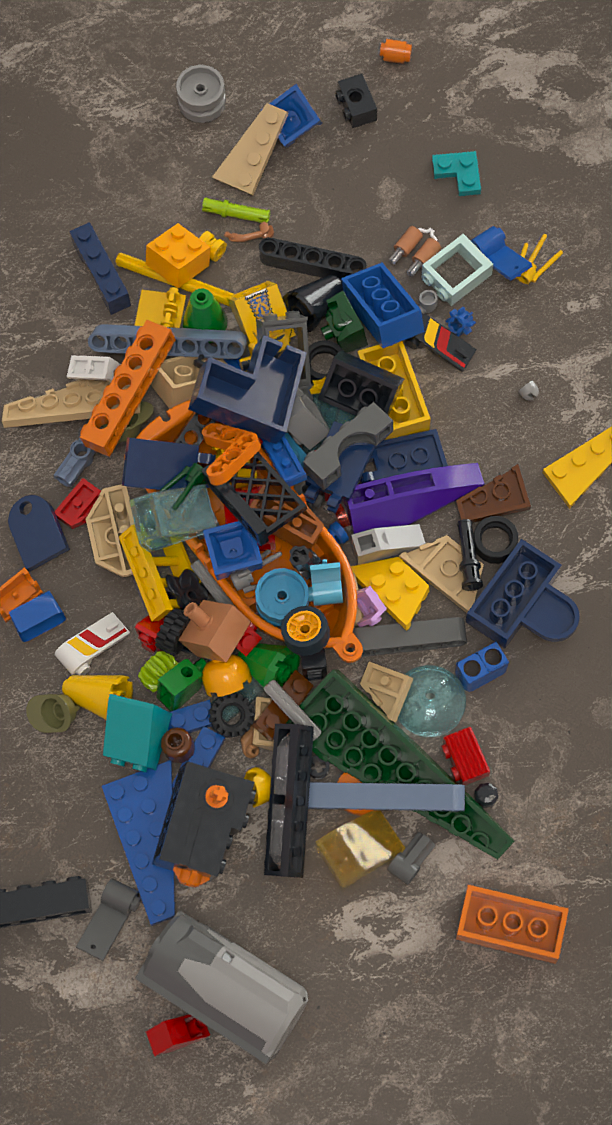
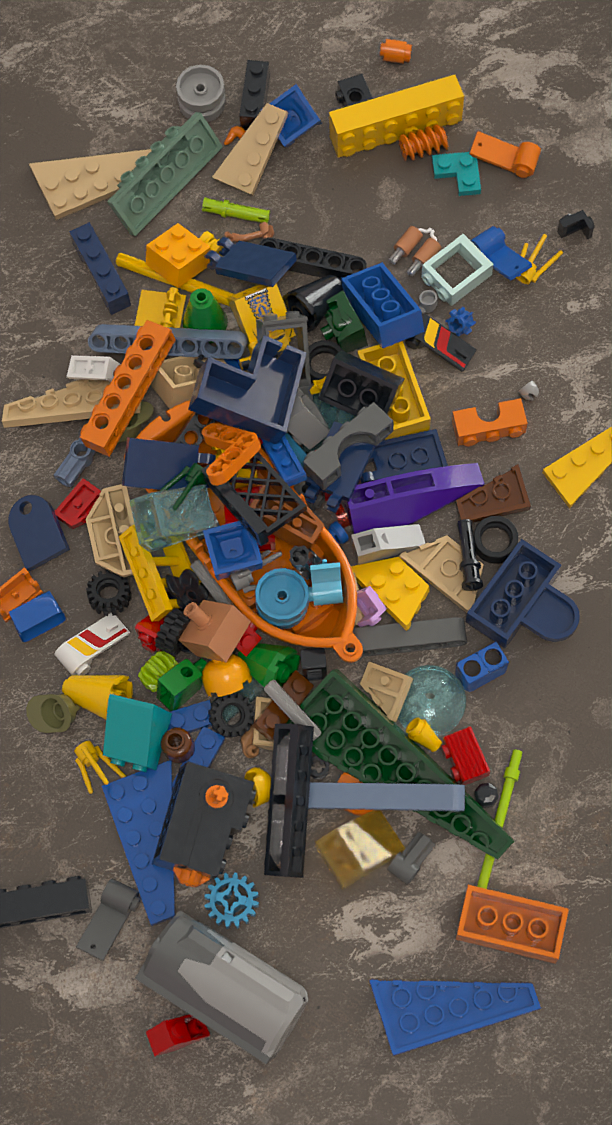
wheel [281,606,330,656] -> none
none -> tan wing [29,149,151,220]
none -> yellow plant [74,741,126,794]
none -> black tyre [86,569,131,616]
none -> sand green plate [107,112,223,236]
none -> dark blue tile [204,237,297,287]
none -> dark azure gear [204,873,259,929]
none -> orange animal [224,126,246,145]
none -> black brick [239,60,270,131]
none -> yellow brick [329,75,464,158]
none -> blue wing [369,980,541,1056]
none -> orange piece [399,124,448,161]
none -> yellow cone [406,717,442,752]
none -> orange arch [452,398,528,446]
none -> orange door [469,131,541,178]
none -> lime bar [477,749,523,889]
none -> black bracket [557,210,595,240]

